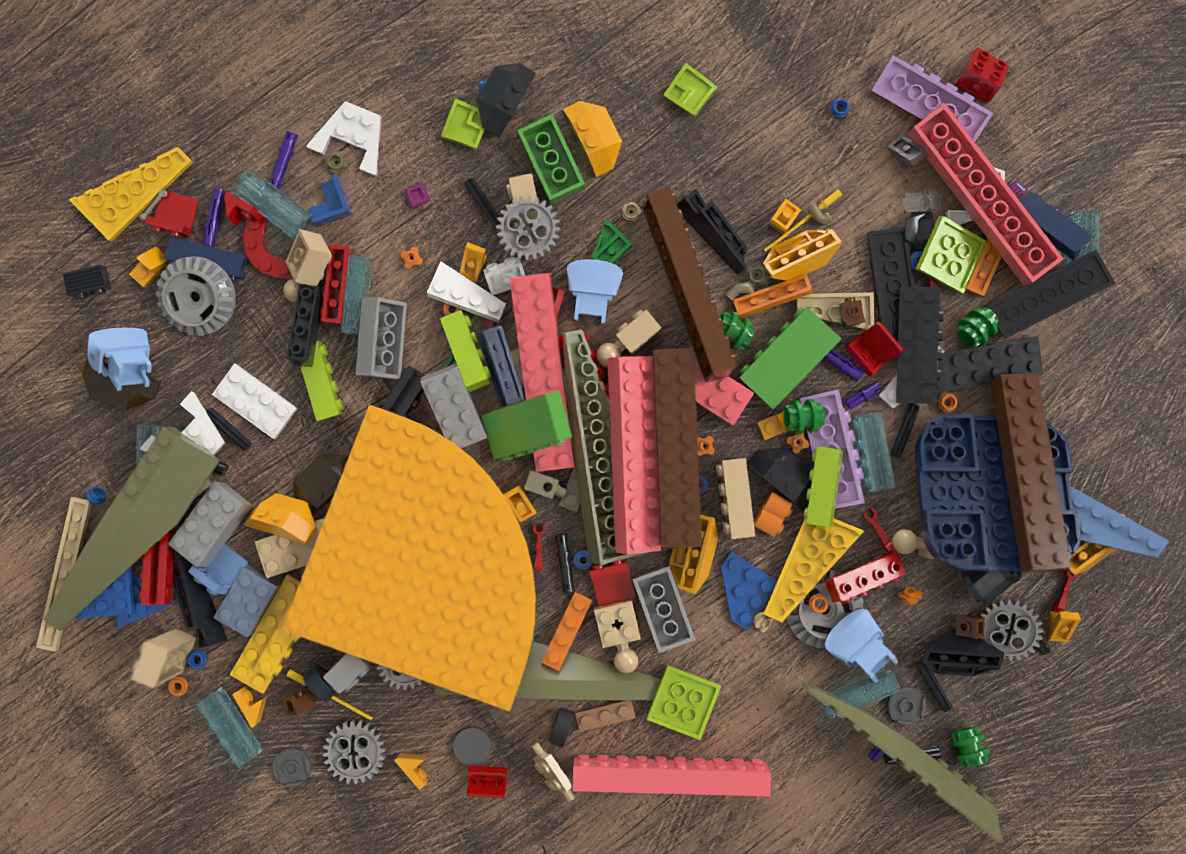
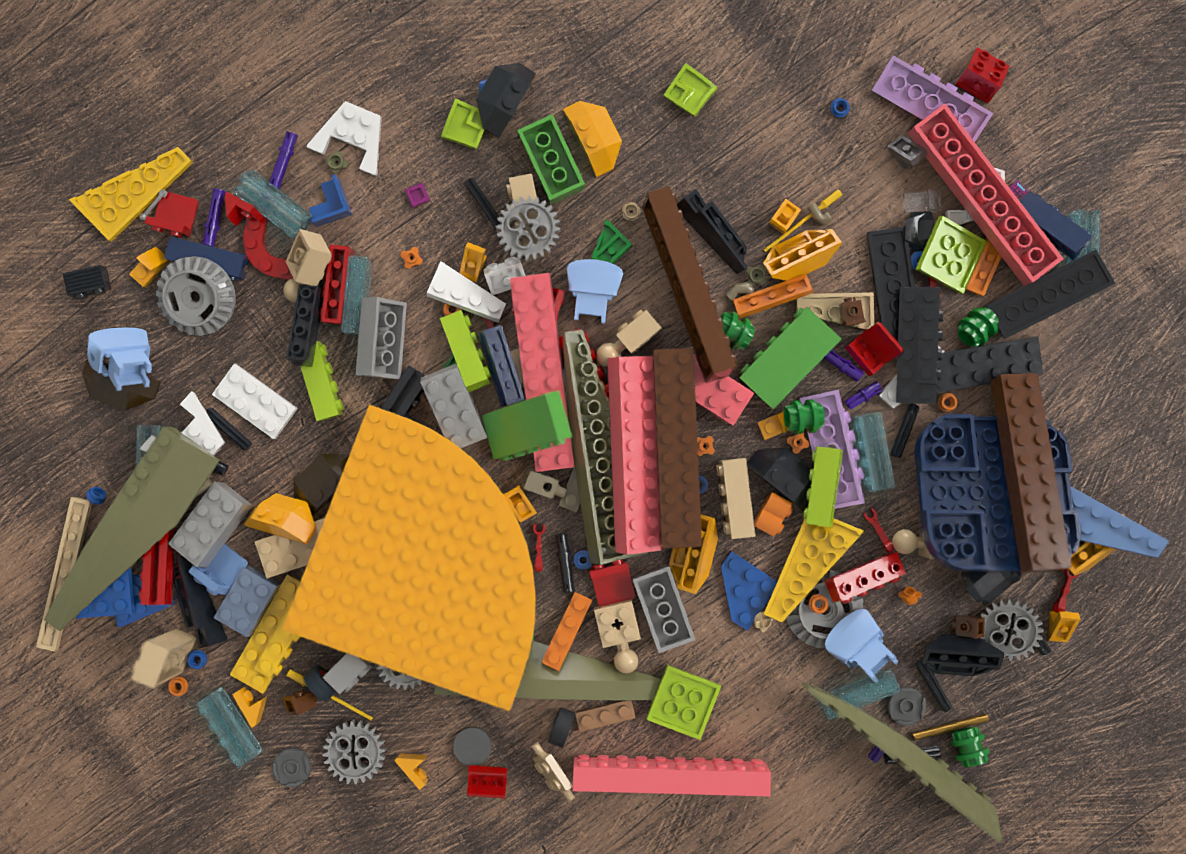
none -> pearl gold bar [912,714,989,741]

